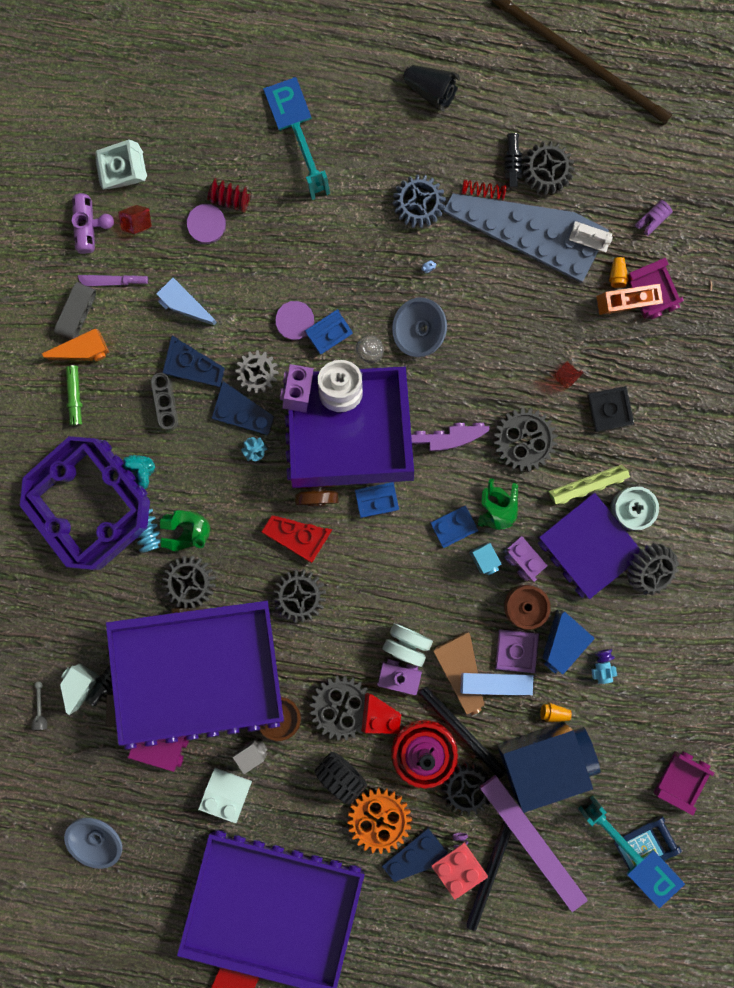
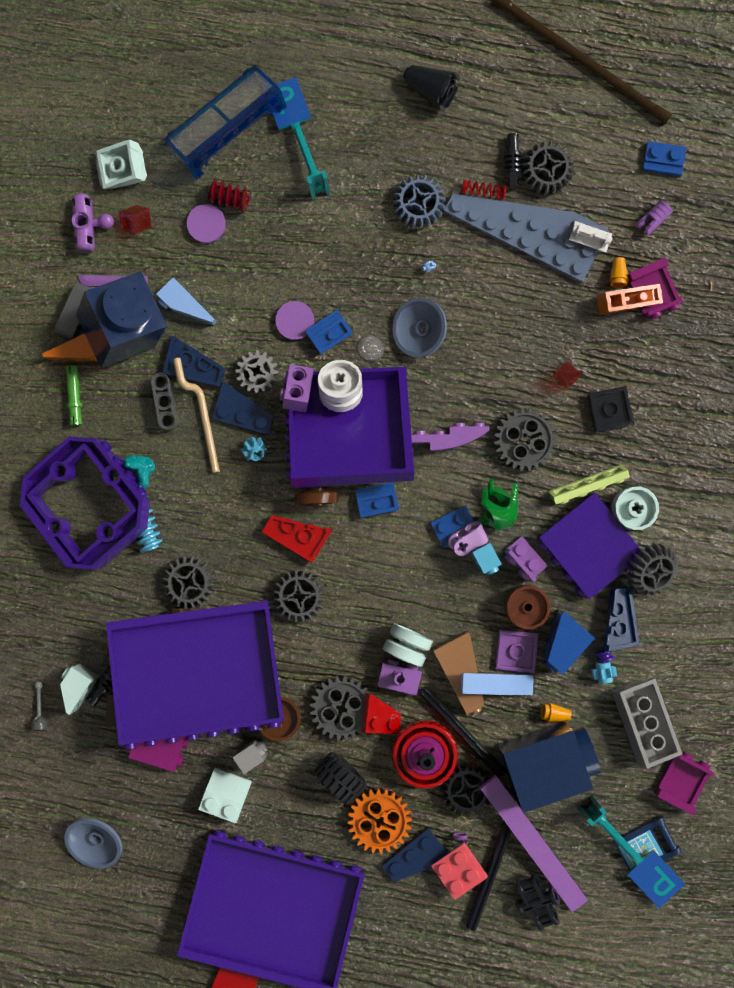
green piece [160,510,210,552] -> none
none -> dark blue container [76,271,167,368]
none -> windscreen [164,65,287,180]
none -> tan piece [173,358,220,473]
none -> lavender piece [448,521,488,556]
none -> black axle [516,873,560,931]
none -> dark blue wing [604,586,640,652]
none -> light grey slope [611,678,682,769]
none -> blue plate [642,141,686,177]

